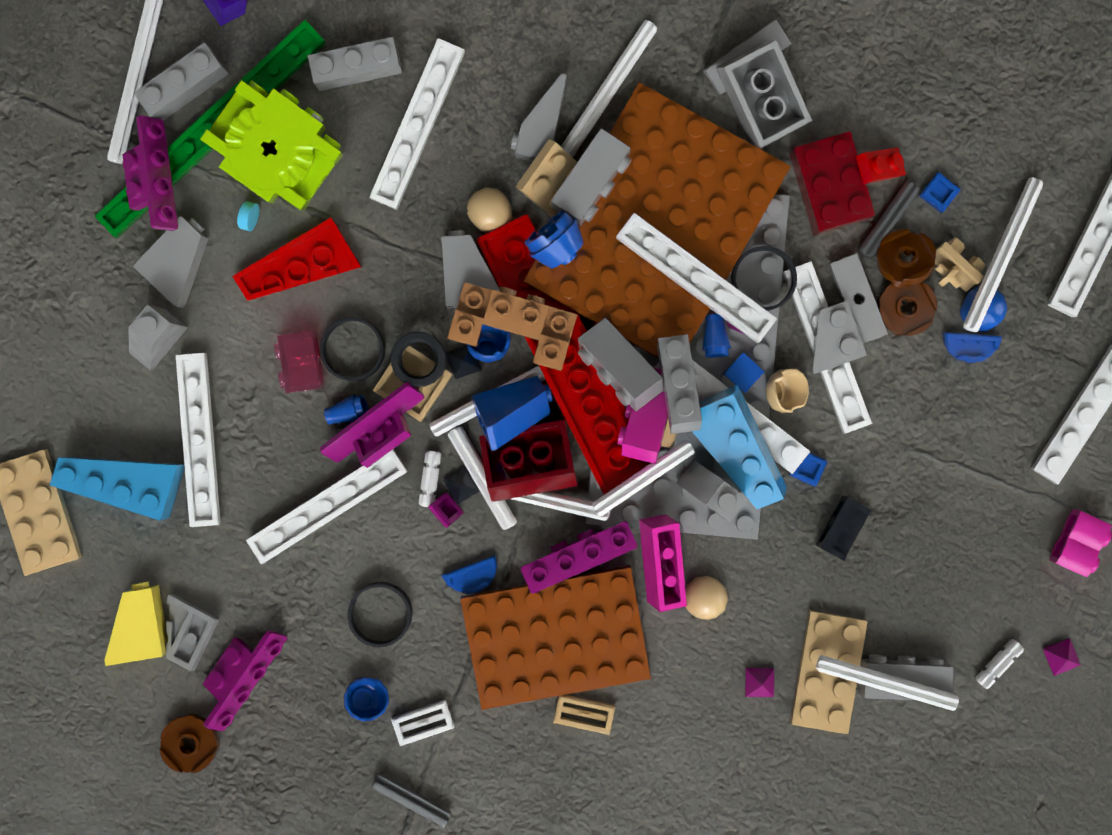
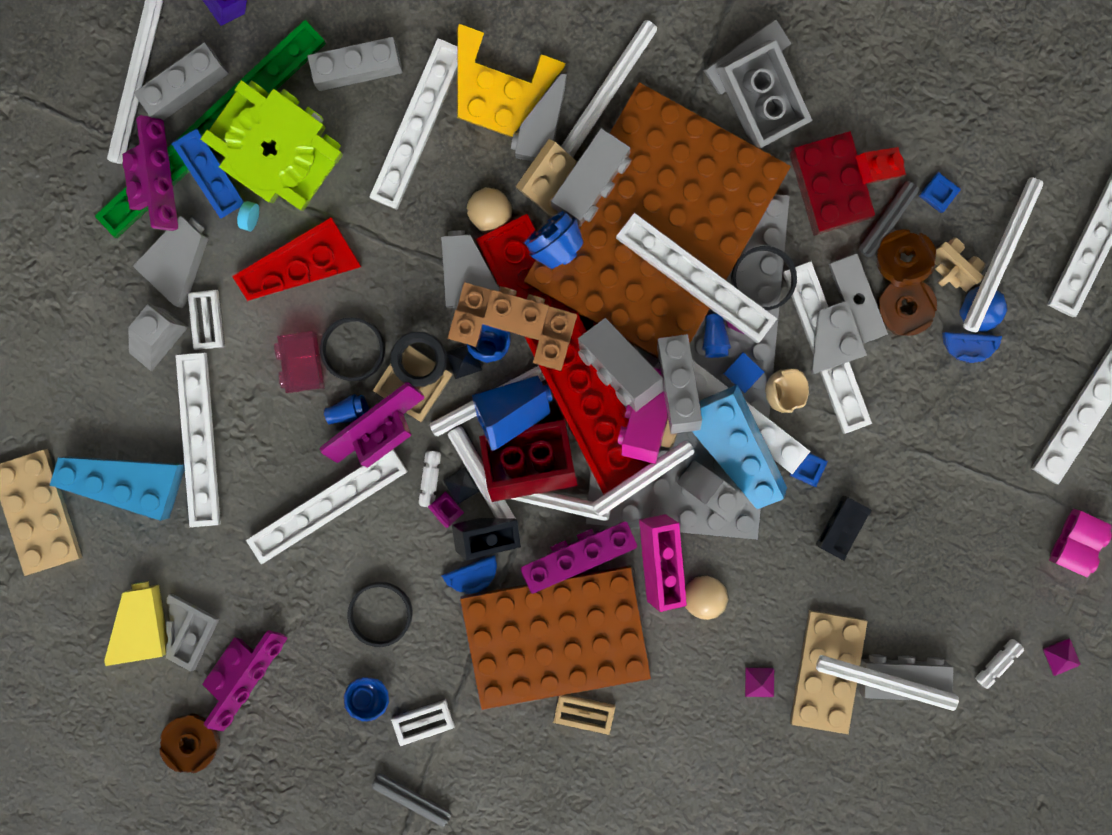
none -> blue plate [172,128,244,219]
none -> white tile [188,290,224,350]
none -> black slope [452,518,521,561]
none -> yellow wing [457,24,566,137]

